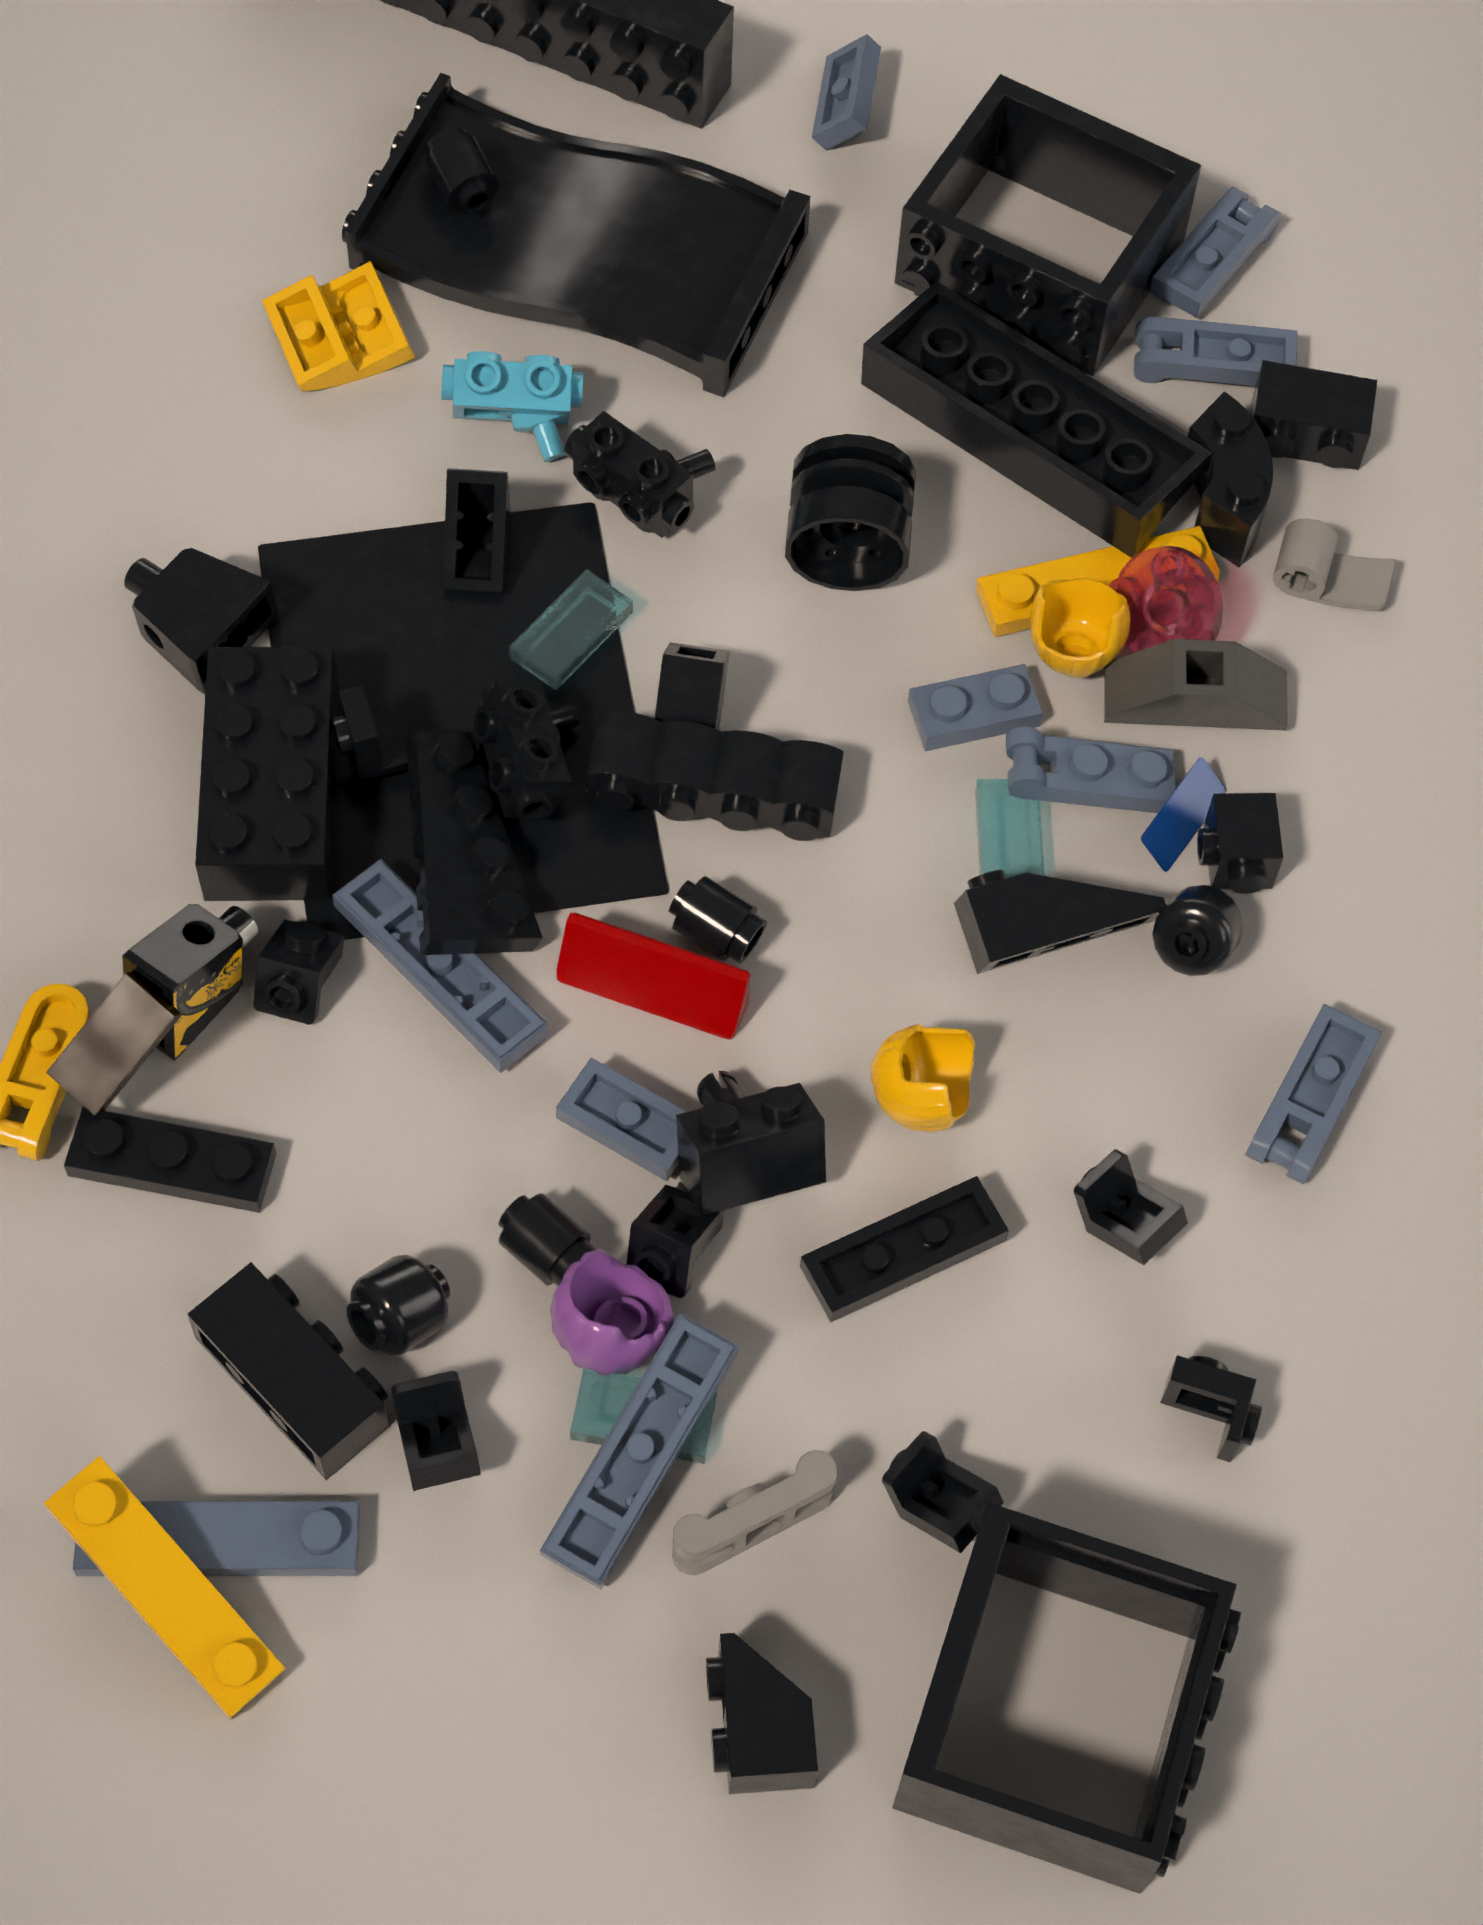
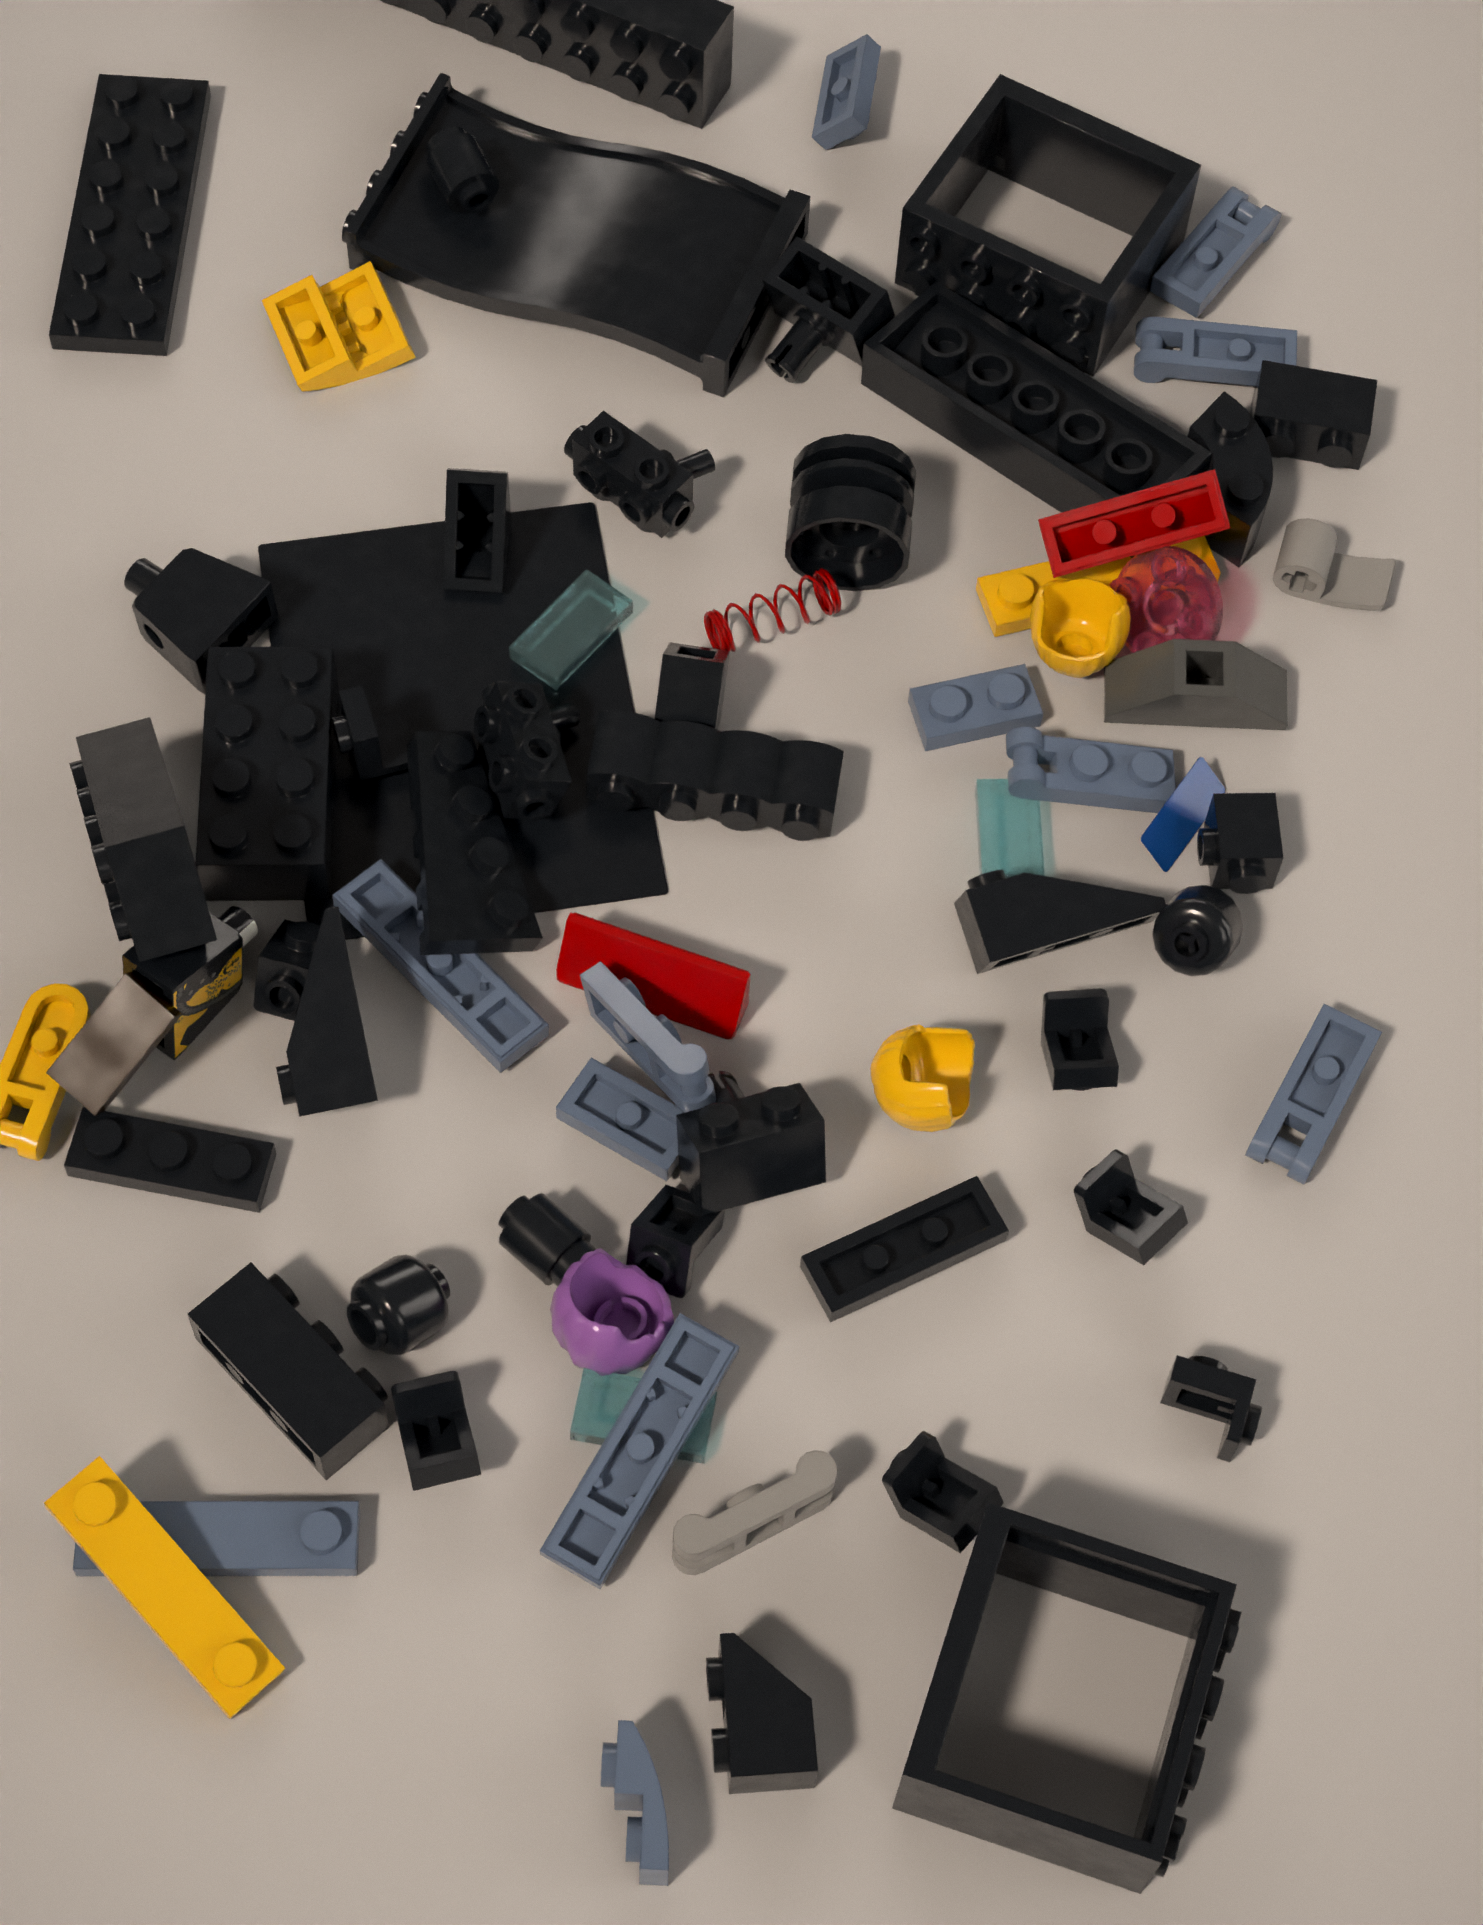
medium azure brick [441,351,583,462] -> none
black brick [669,876,767,964] -> none
none -> black plate [49,74,211,356]
none -> black brick [69,717,217,962]
none -> black slope [276,906,378,1117]
none -> sand blue plate [580,962,716,1112]
none -> sand blue slope [601,1720,669,1886]
none -> red piece [704,568,842,653]
none -> black brick [762,237,895,383]
none -> red slope [1038,469,1231,578]
none -> black bracket [1041,989,1119,1091]

